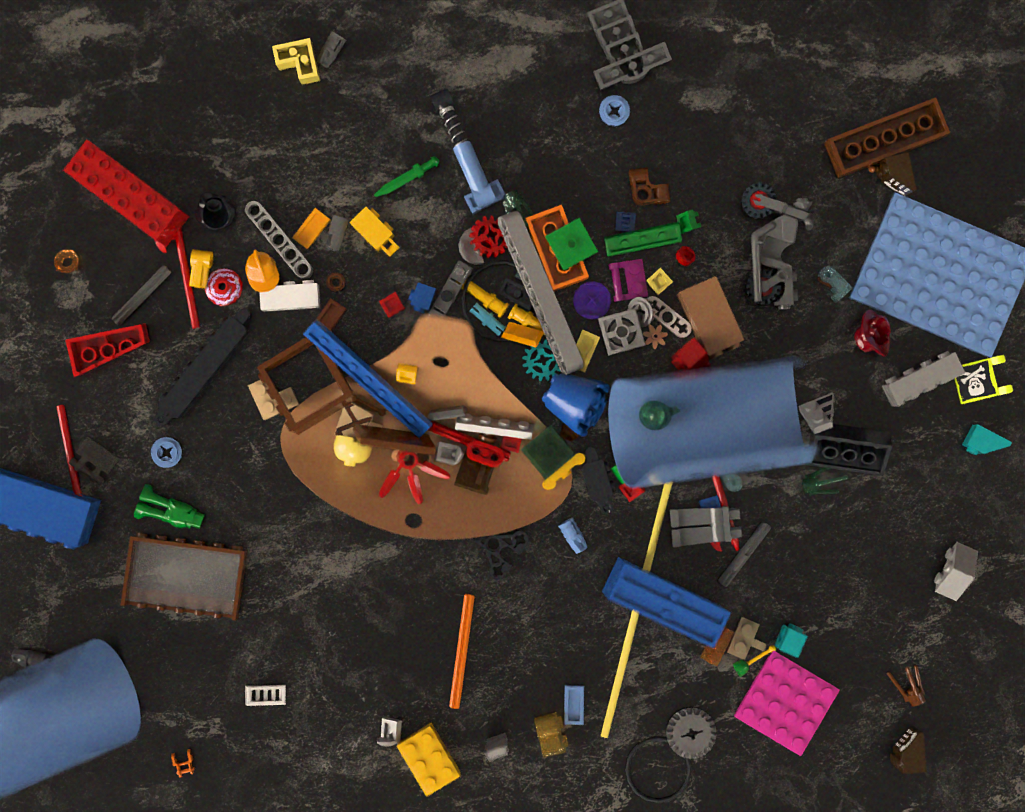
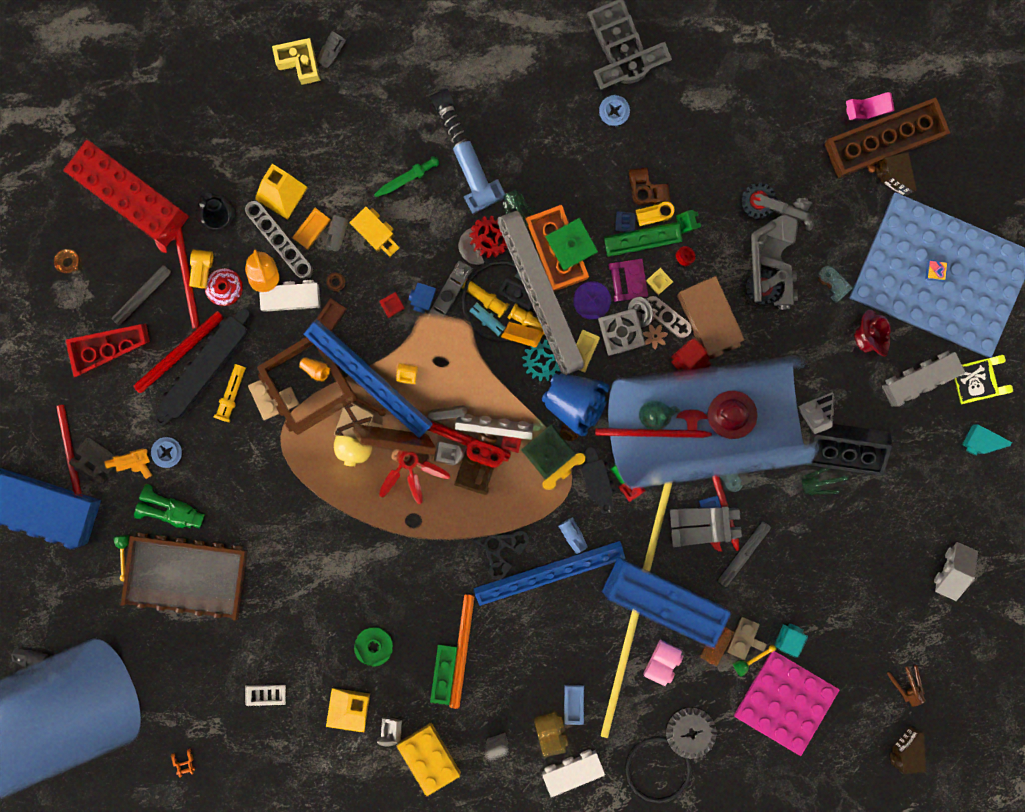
none -> light orange piece [105,448,152,479]
none -> hinge [114,535,129,582]
none -> red axle [133,311,224,393]
none -> yellow pin [213,364,246,423]
none -> yellow slope [255,164,308,220]
none -> light orange cone [300,357,330,381]
none -> yellow slope [326,688,370,732]
none -> green plate [354,627,393,666]
none -> green plate [430,644,457,705]
none -> blue plate [473,541,625,606]
none -> white brick [542,750,605,797]
none -> red piece [595,409,712,438]
none -> yellow piece [636,202,674,227]
none -> bright pink brick [643,640,683,686]
none -> dark red hat [707,391,758,439]
none -> dark pink bracket [846,92,894,121]
none -> tile [925,260,948,282]

